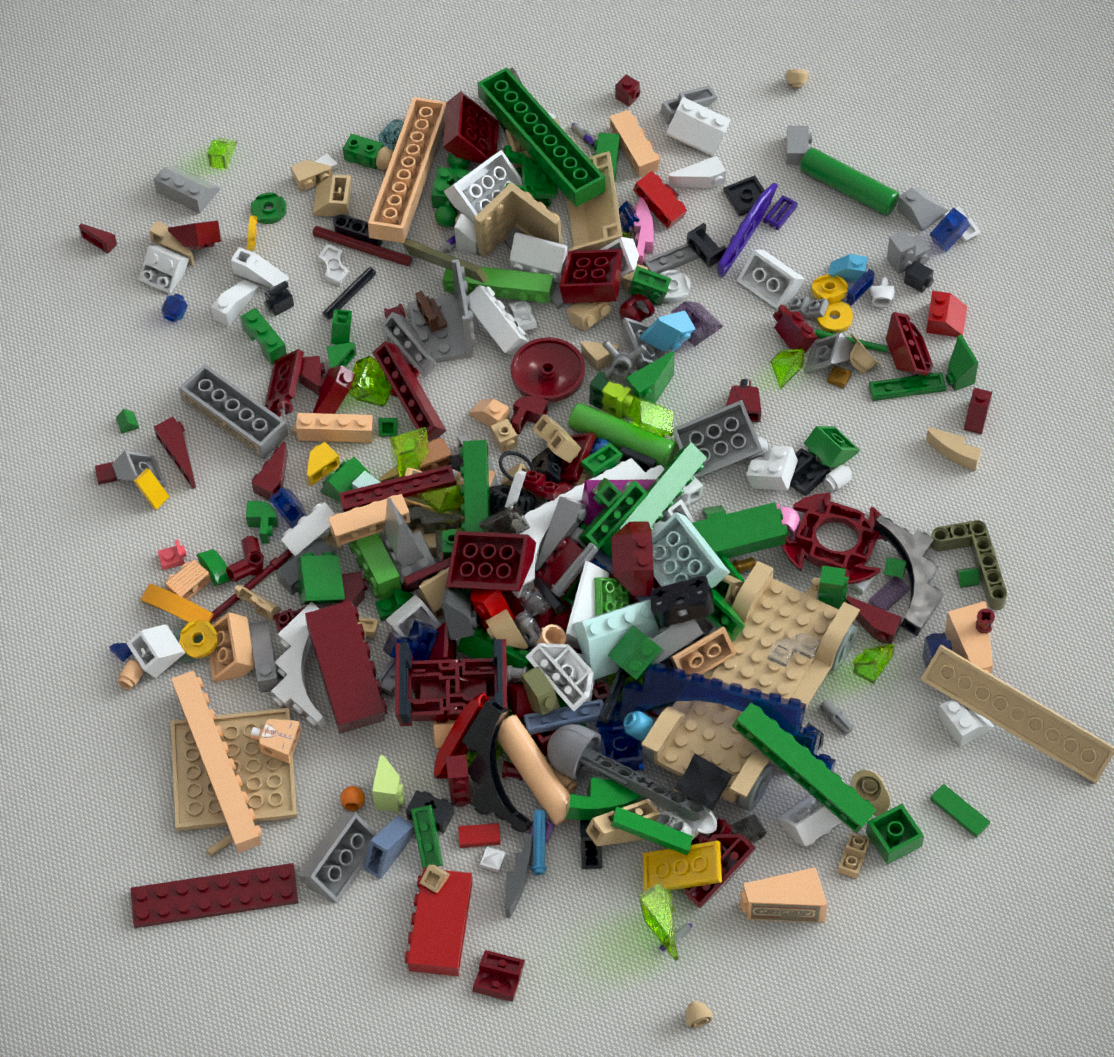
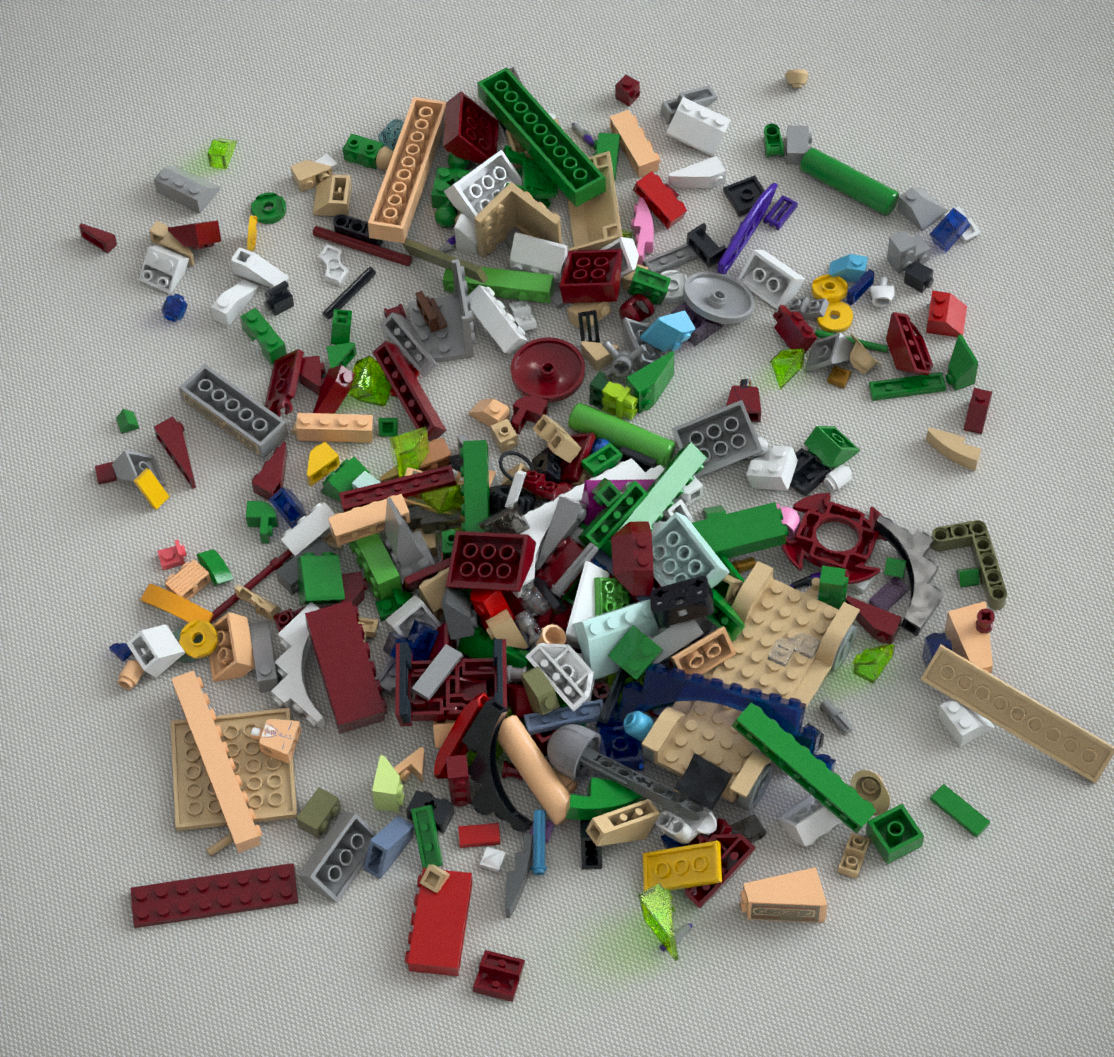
dark red piece [226,535,264,582] -> none
orange piece [340,786,365,811] -> none
green tile [611,806,693,855] -> none
clear blue tile [619,201,640,233] -> none
clear neon green slope [626,396,673,437] -> none
tan cone [685,1001,713,1028] -> none
none -> olive brick [296,787,341,838]
none -> light nougat slope [394,747,426,783]
none -> light grey tile [412,644,463,701]
none -> black tile [578,310,600,343]
none -> light grey dish [682,271,755,324]
none -> green piece [763,123,784,158]
none -> black piece [790,572,821,589]

